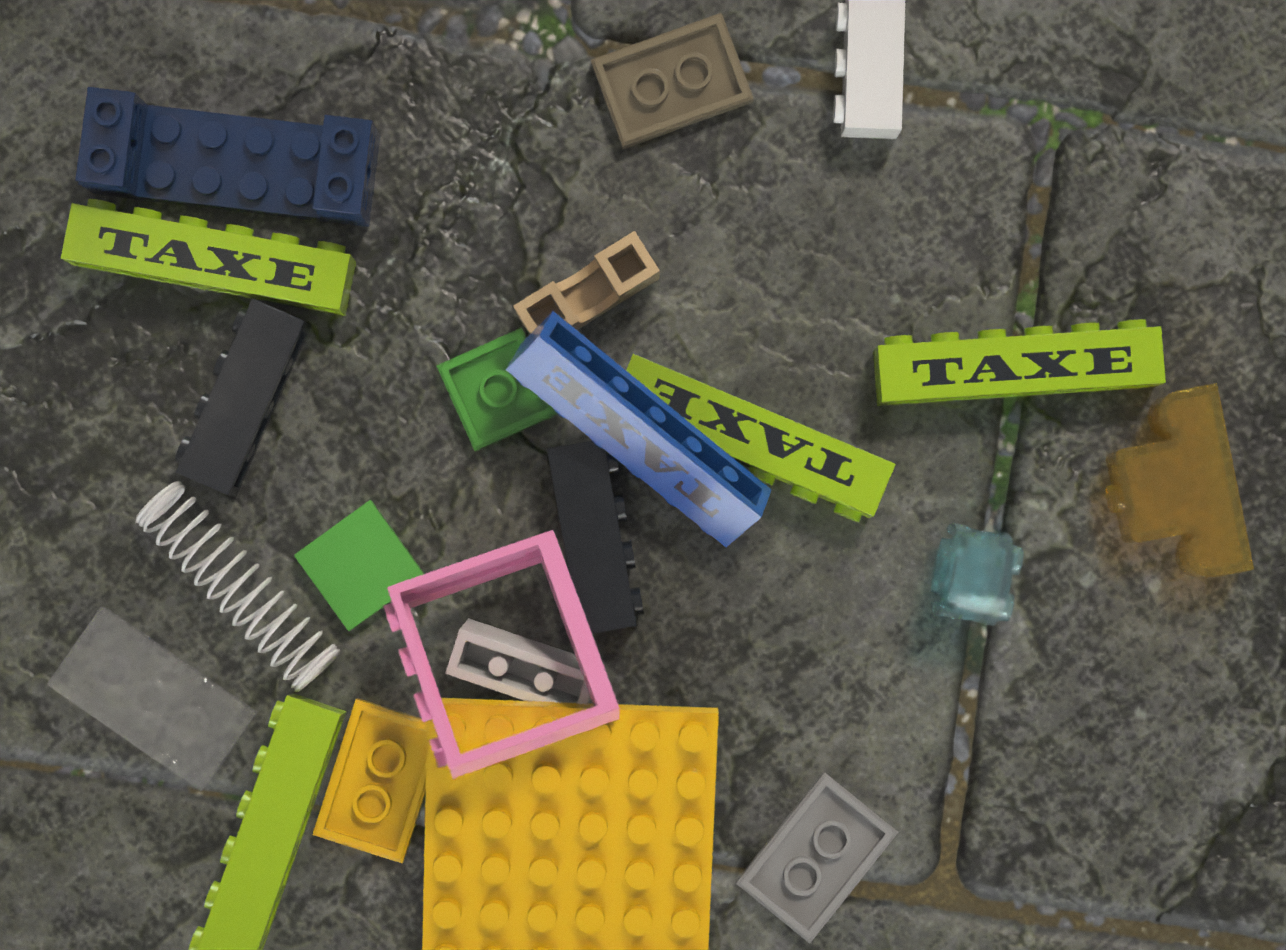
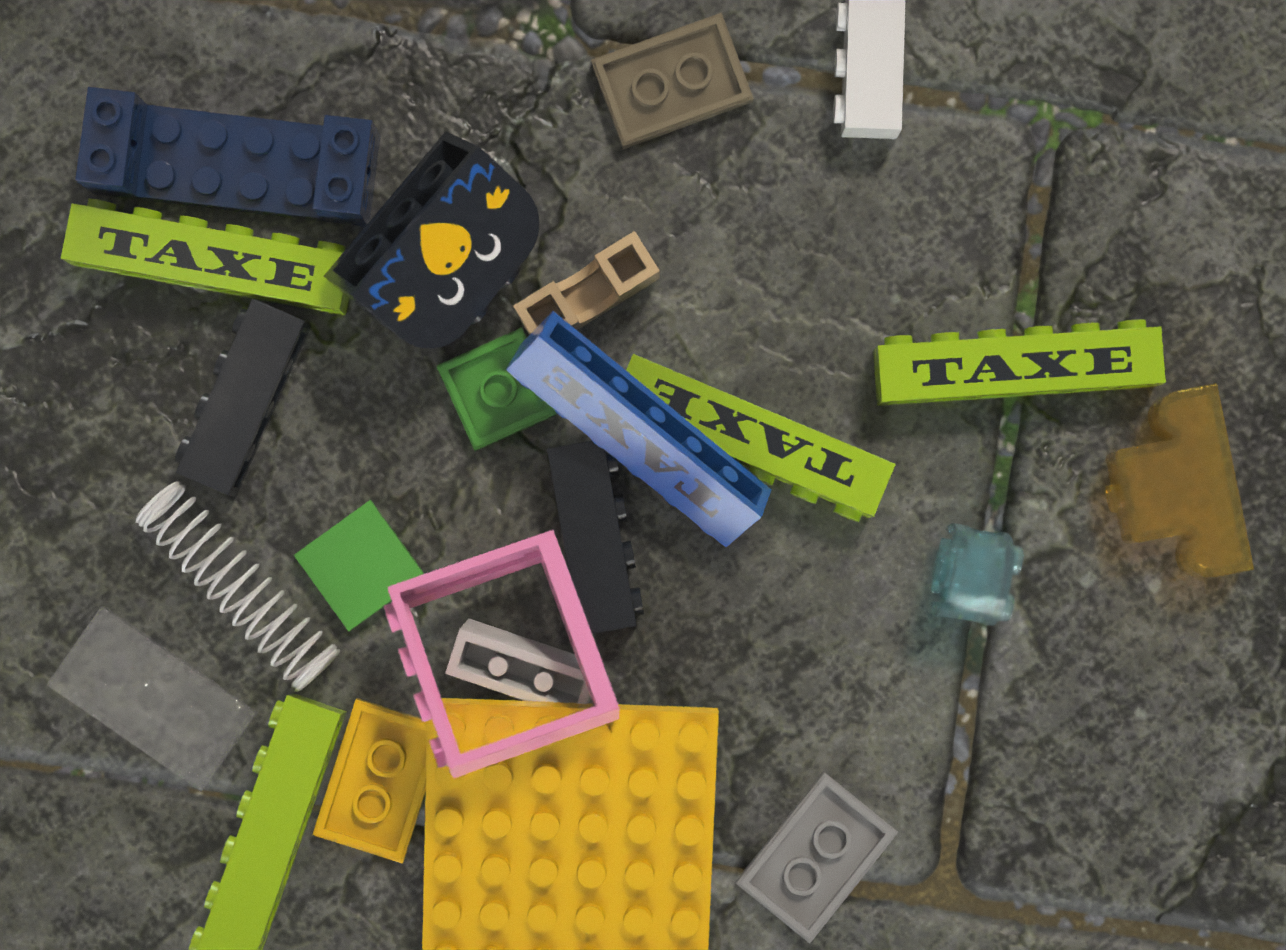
none -> black brick [324,131,540,349]

